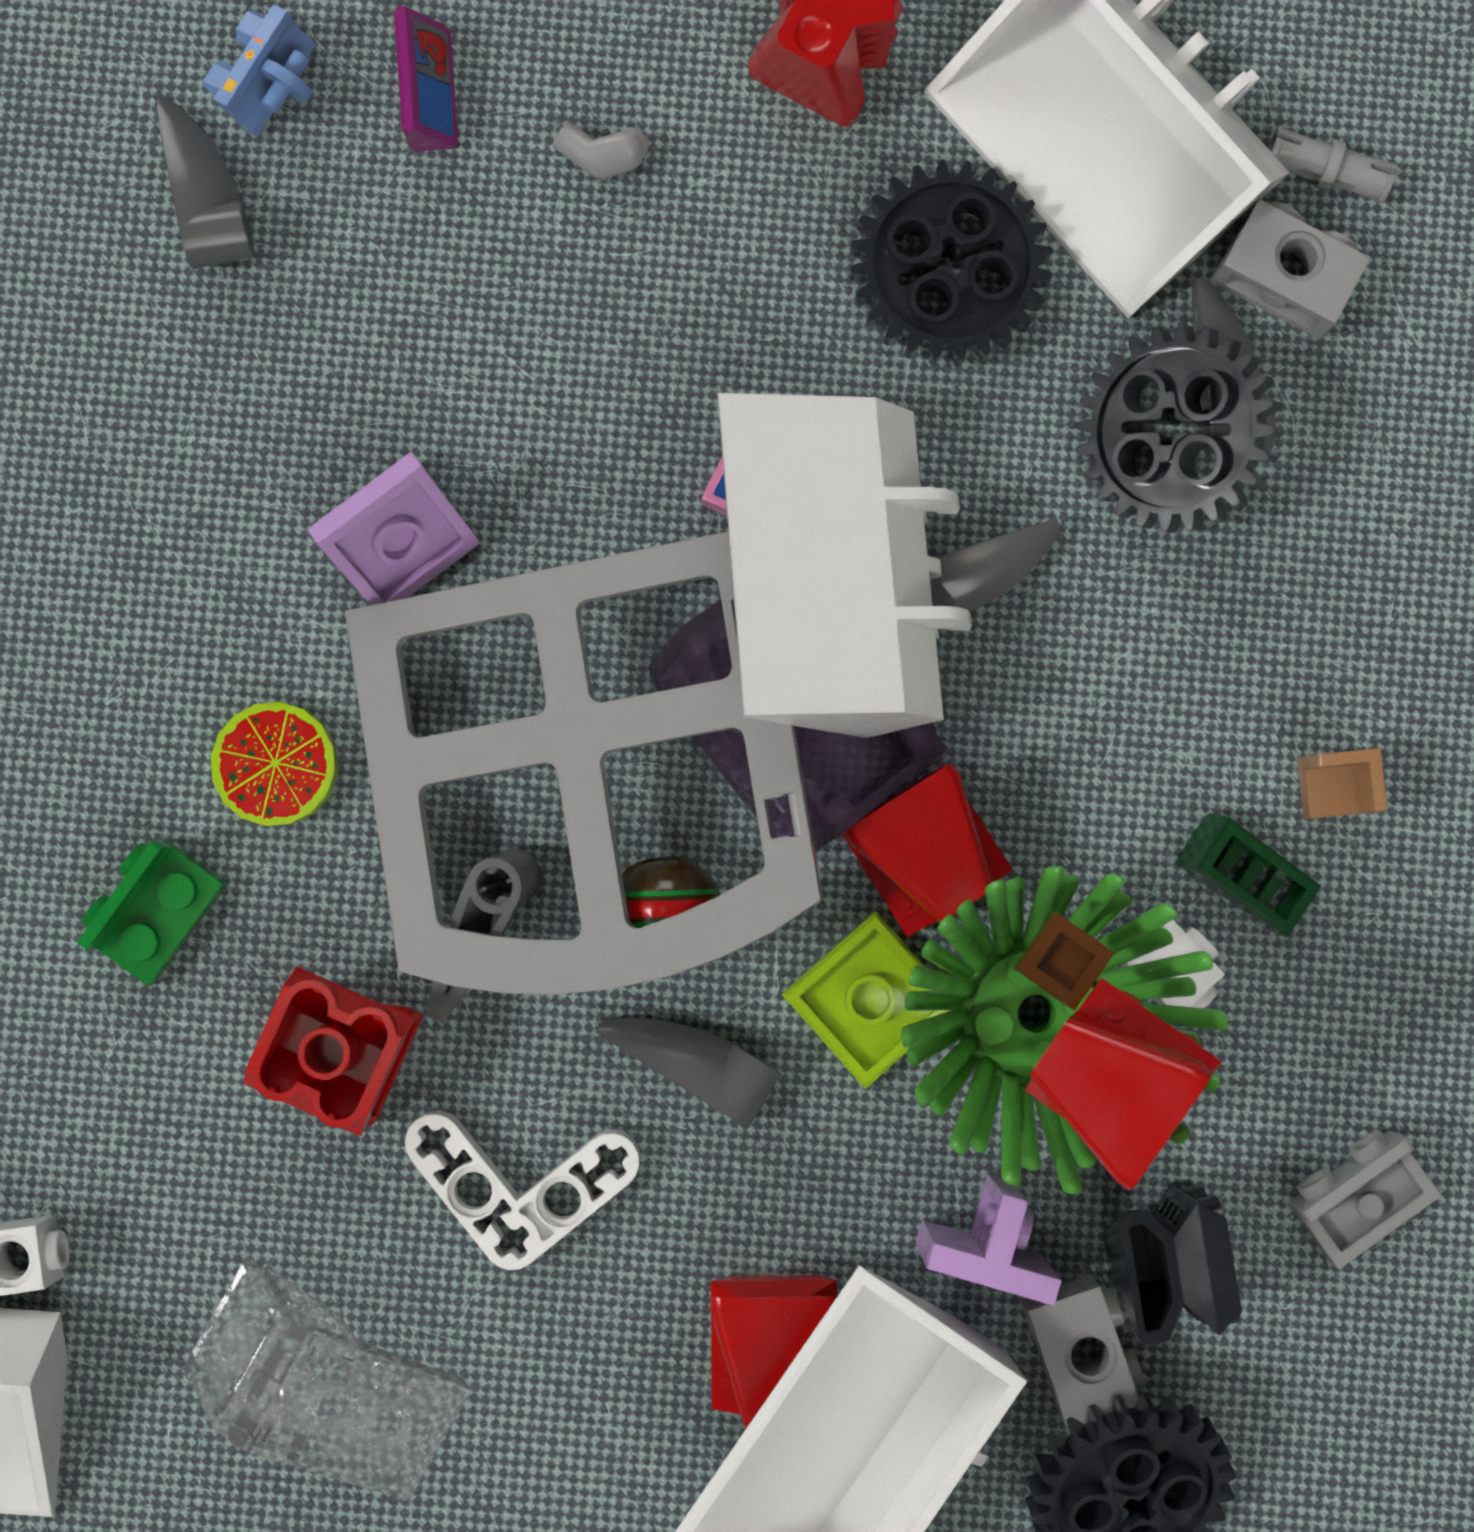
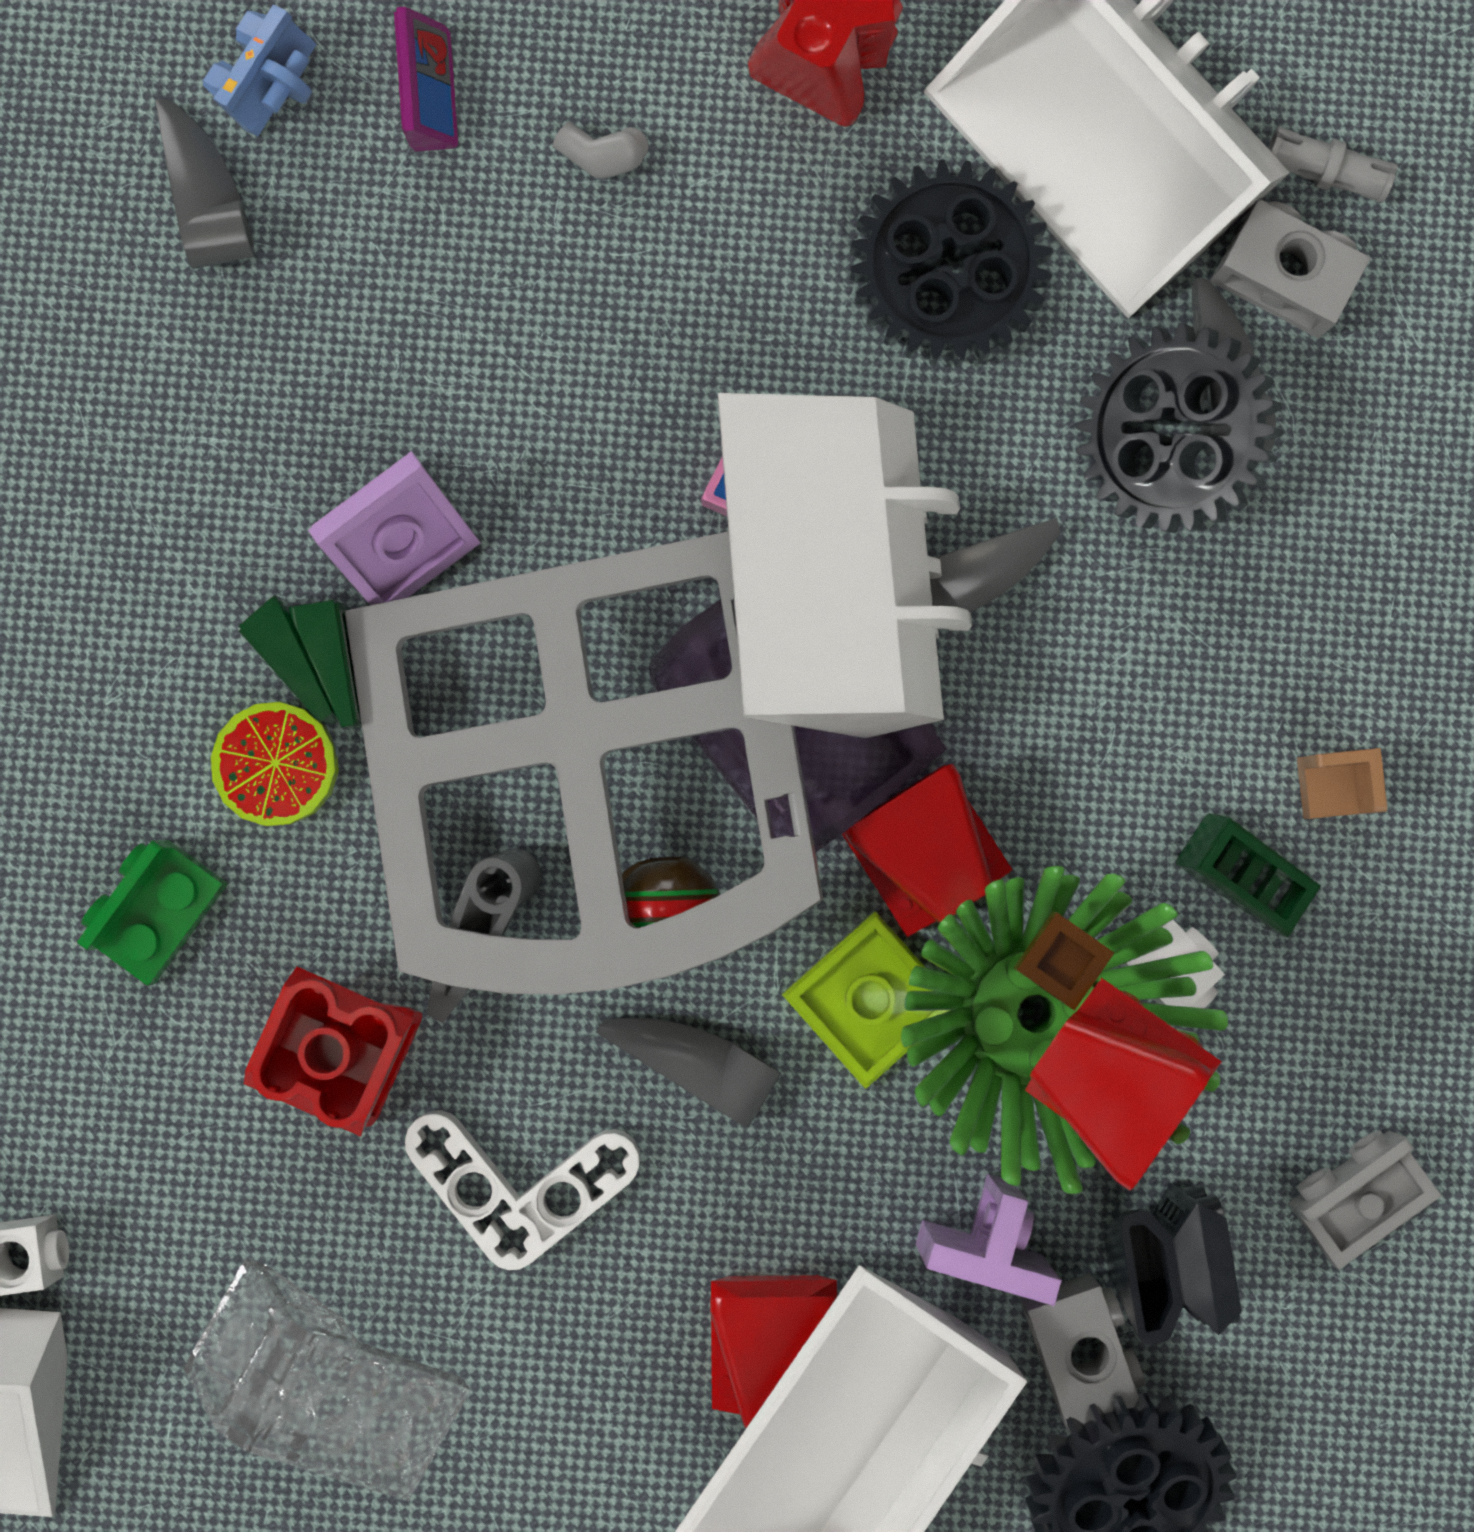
none -> dark green slope [238,595,338,725]
none -> dark green slope [288,600,362,729]

